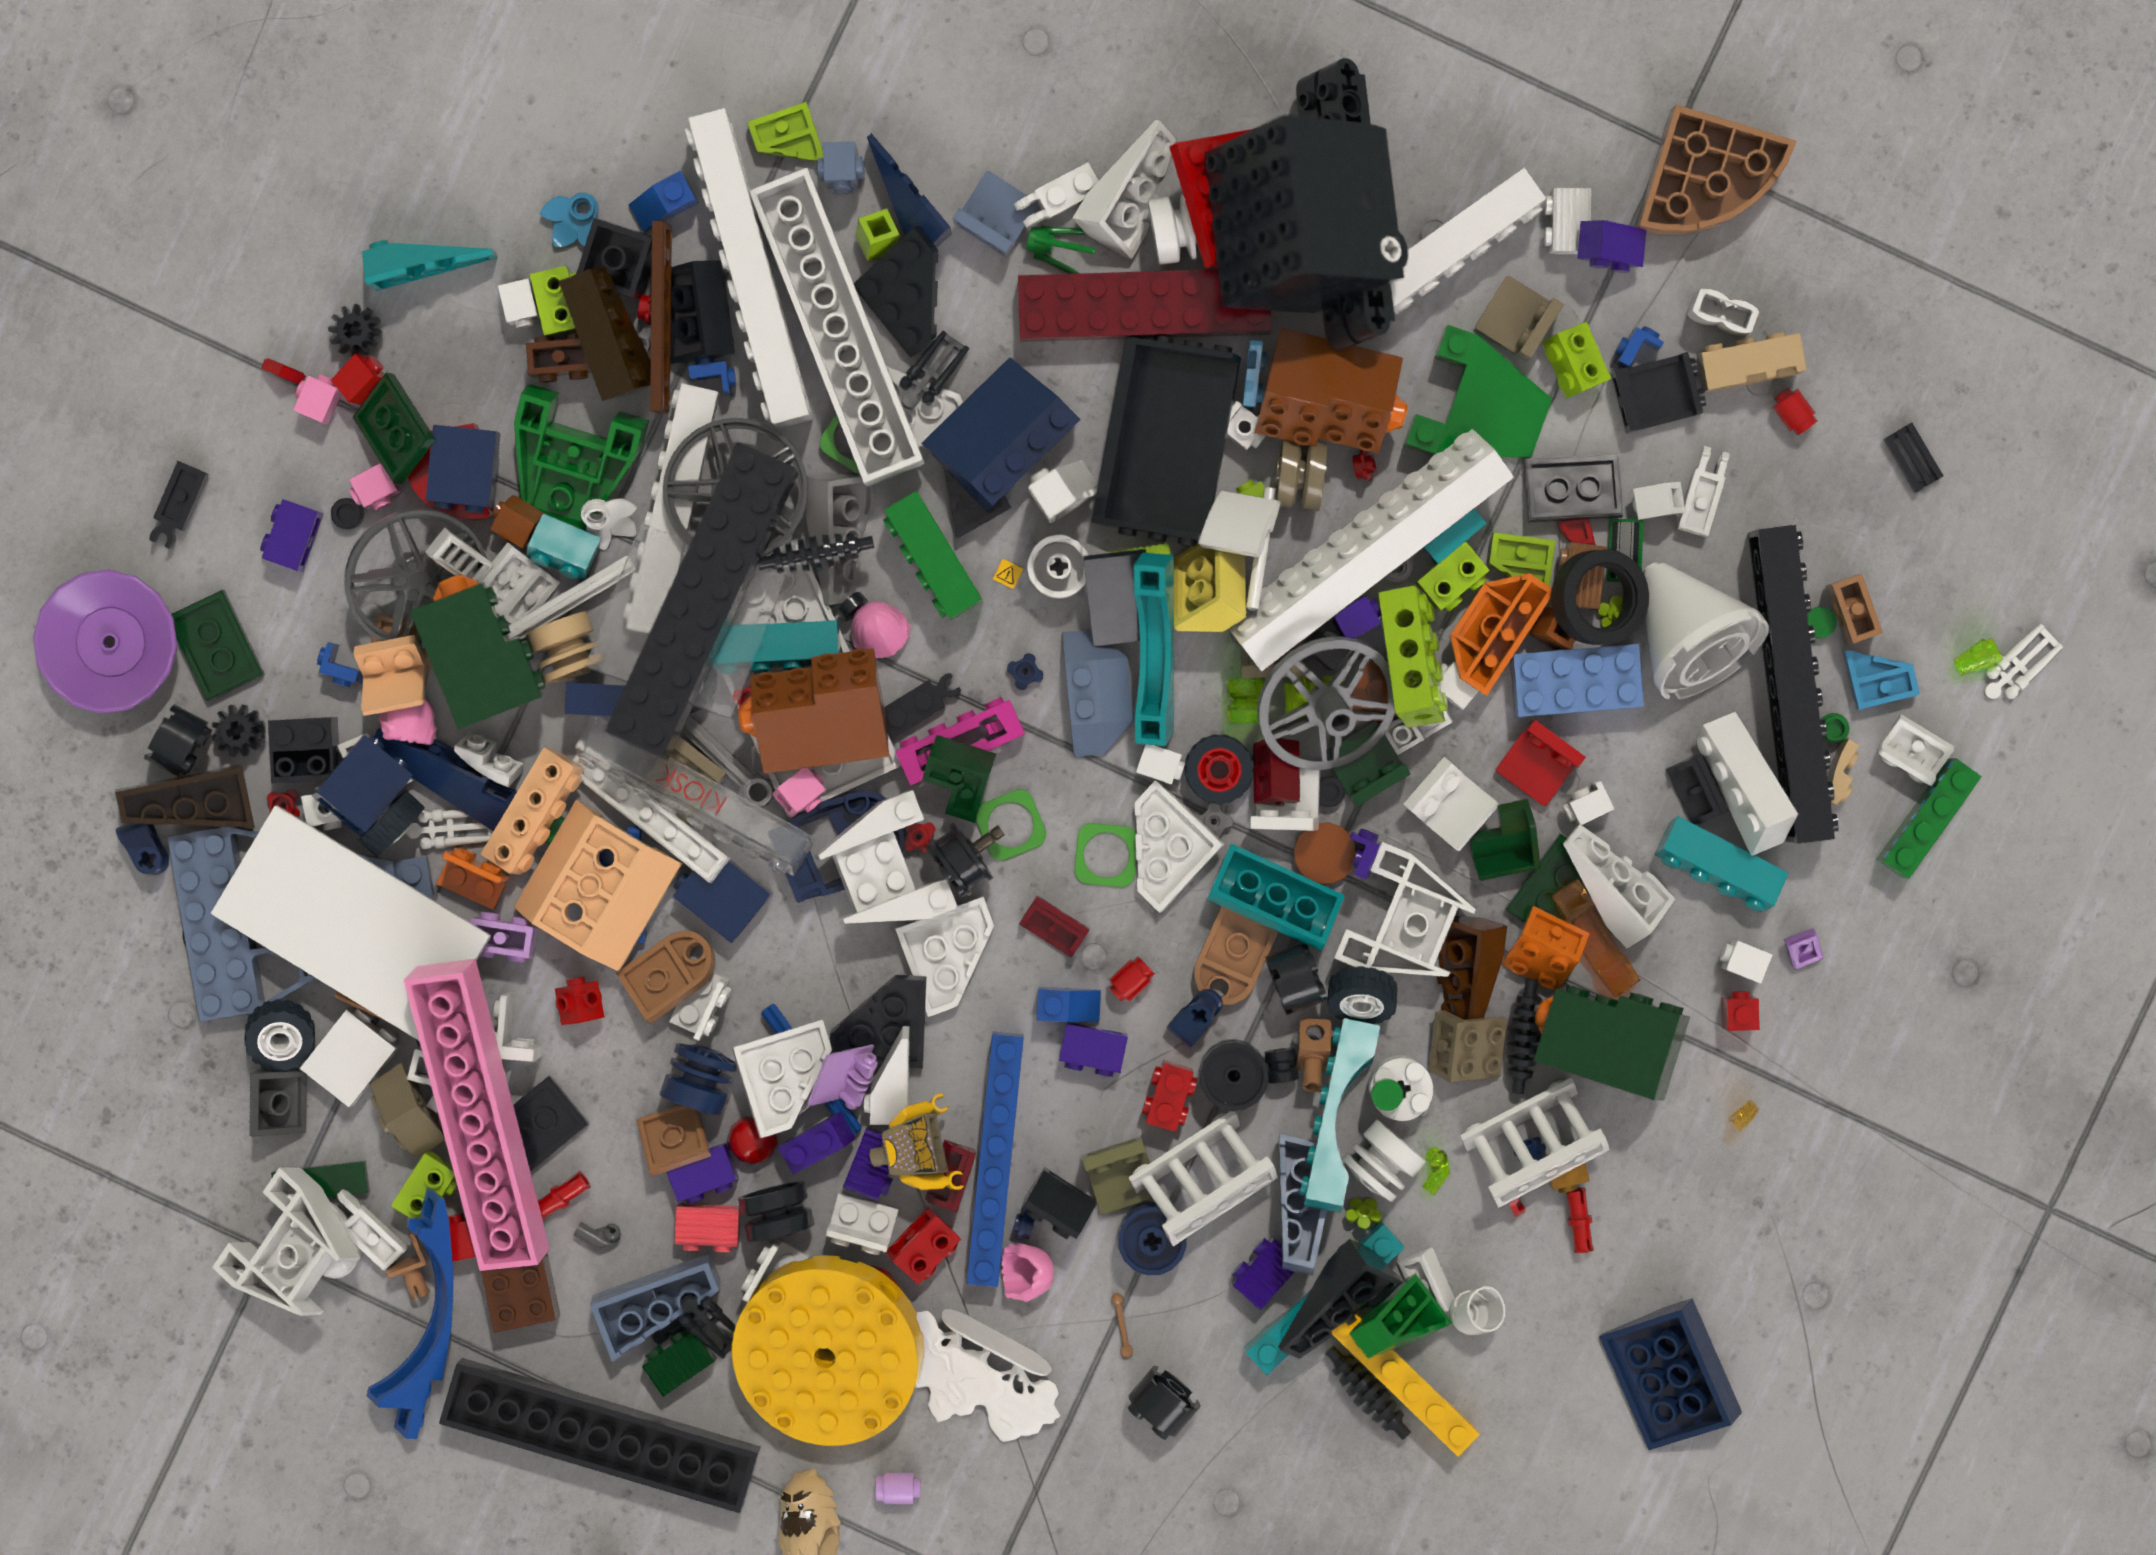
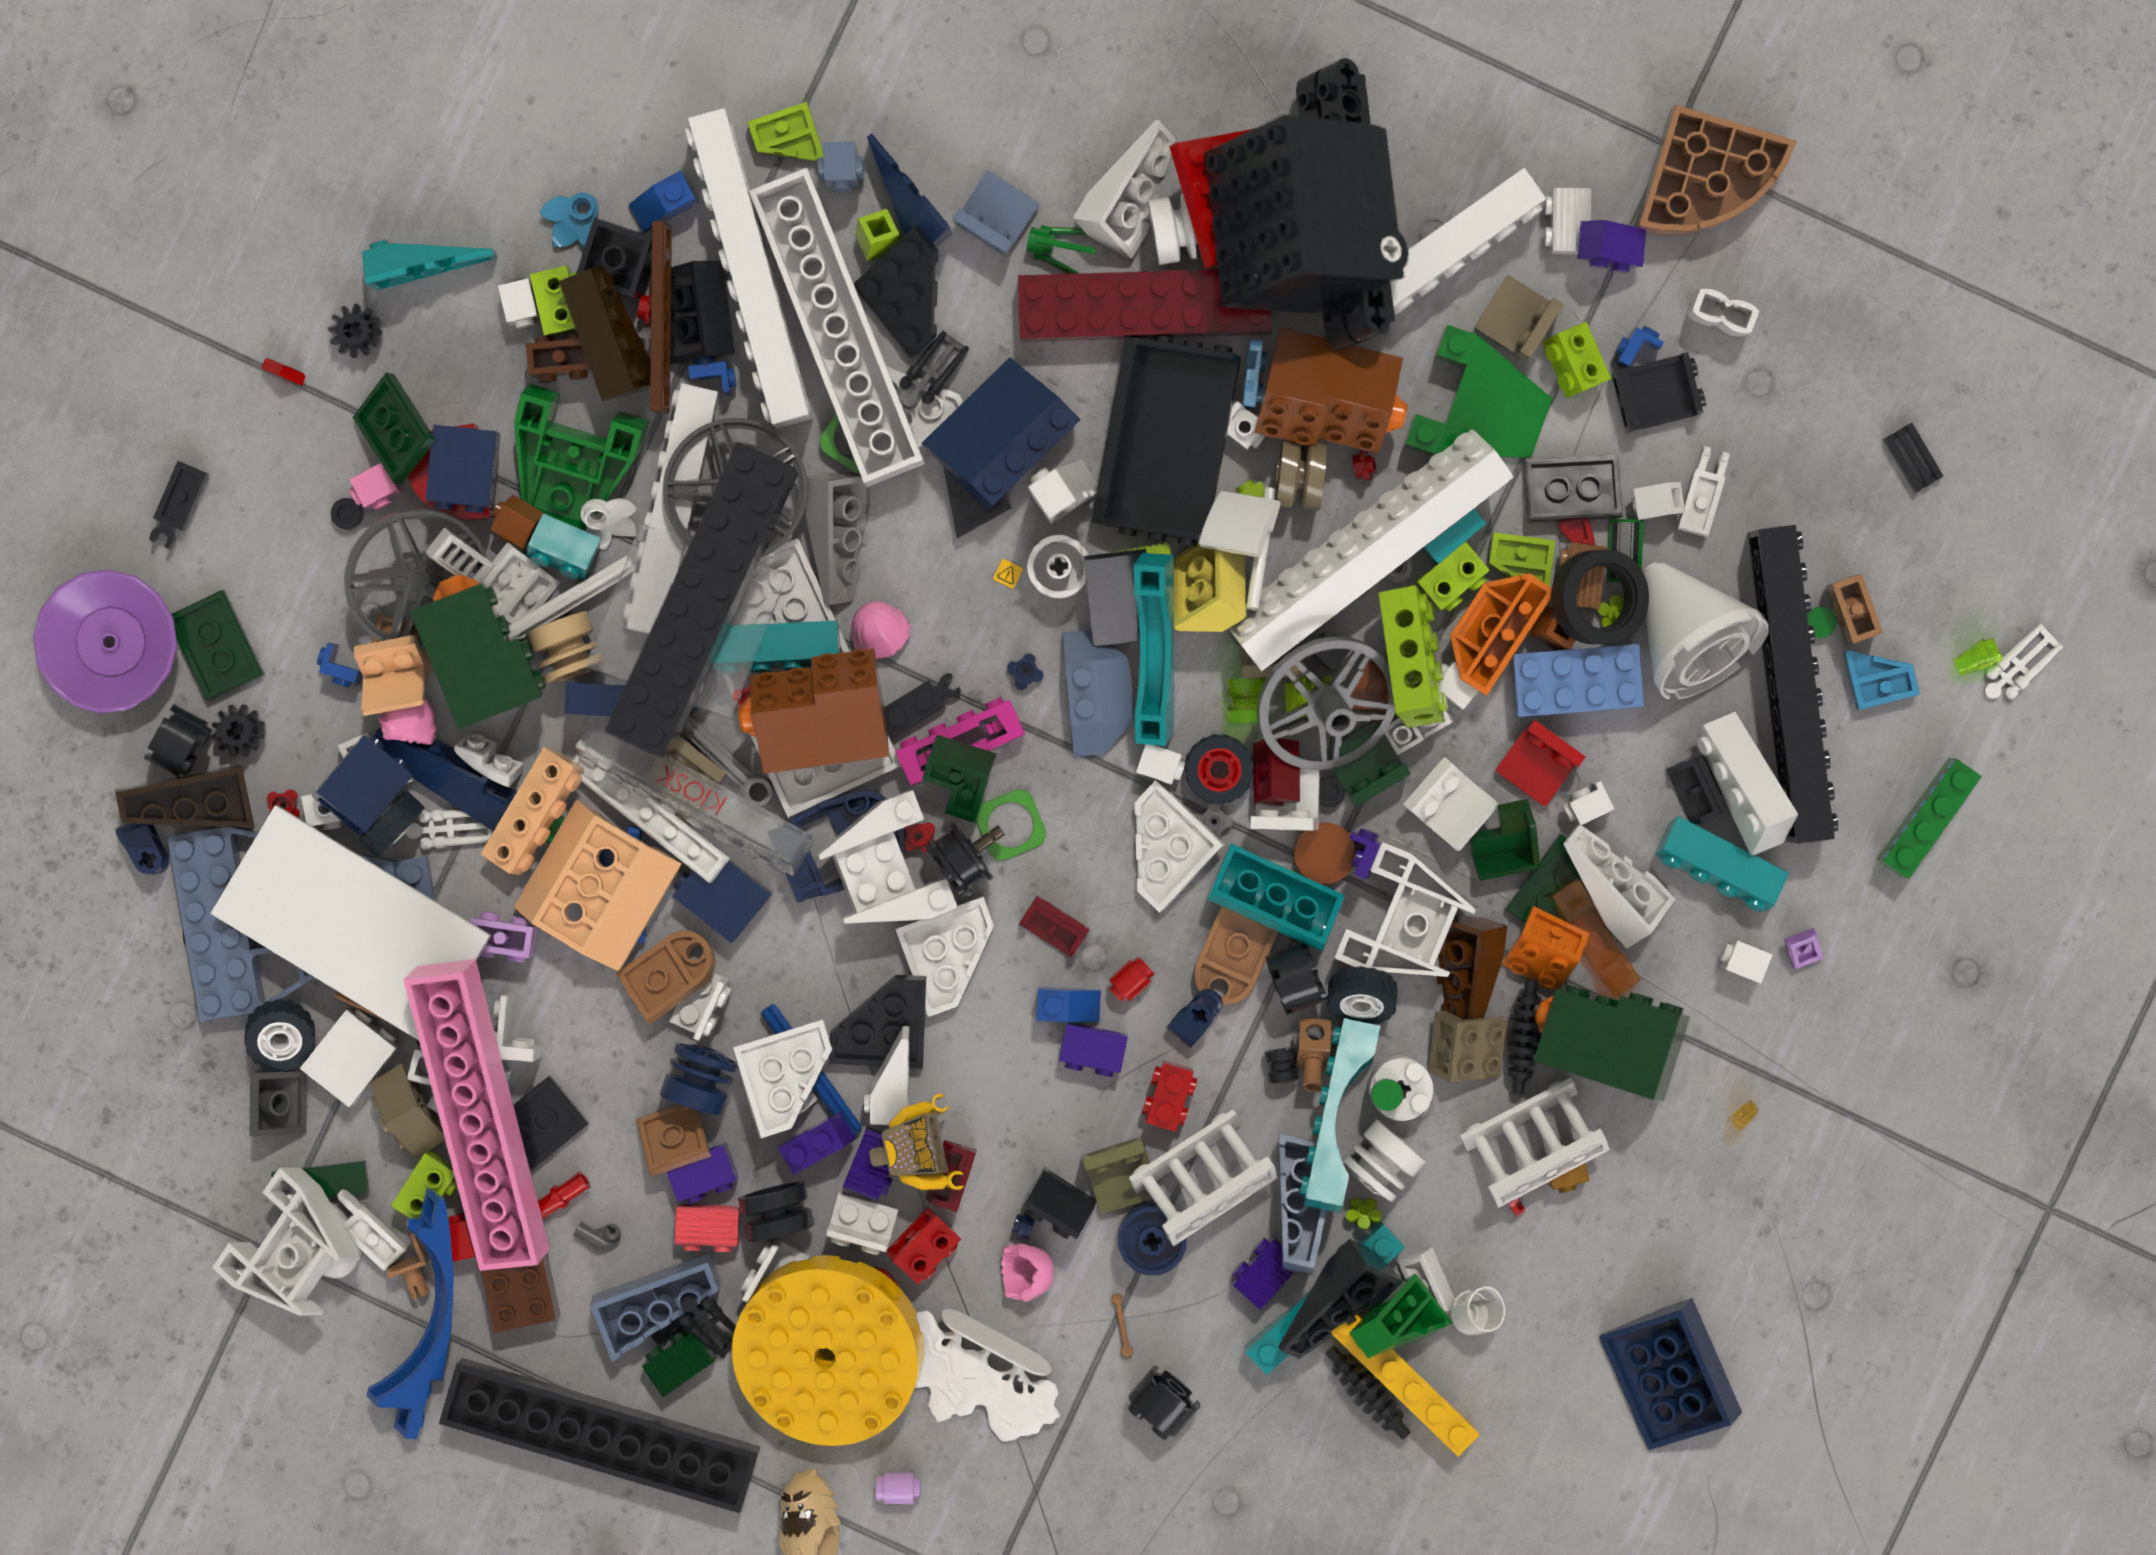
dark purple brick [260,499,324,572] -> none
black slope [268,717,339,783] -> none
bright pink brick [293,374,341,425] -> none
red brick [331,354,384,405] -> none
orange bracket [436,847,510,910] -> none
red brick [554,977,605,1025] -> none
red hair [727,1116,777,1164] -> none
black piece [758,533,875,573] -> none
bright pink brick [772,768,826,818] -> none
lavender hinge [807,1044,878,1110] -> none
black tile [838,592,868,622] -> none
green brick [883,491,983,620] -> none
blue brick [967,1031,1024,1287] -> none
white hinge [1014,162,1099,228] -> none
bright green piece [1075,823,1137,887] -> none
black wheel [1198,1039,1269,1111] -> none
dark purple brick [1330,596,1382,639] -> none
clear neon green arm [1422,1147,1450,1195] -> none
dark blue plate [1514,1137,1546,1163] -> none
red pin [1566,1188,1594,1253] -> none
tan wedge [1697,332,1807,392] -> none
red brick [1721,991,1760,1031] -> none
red brick [1772,387,1818,436] -> none
green plate [1821,713,1849,744] -> none
tan slope [1828,739,1860,805] -> none
white bracket [1878,714,1954,786] -> none

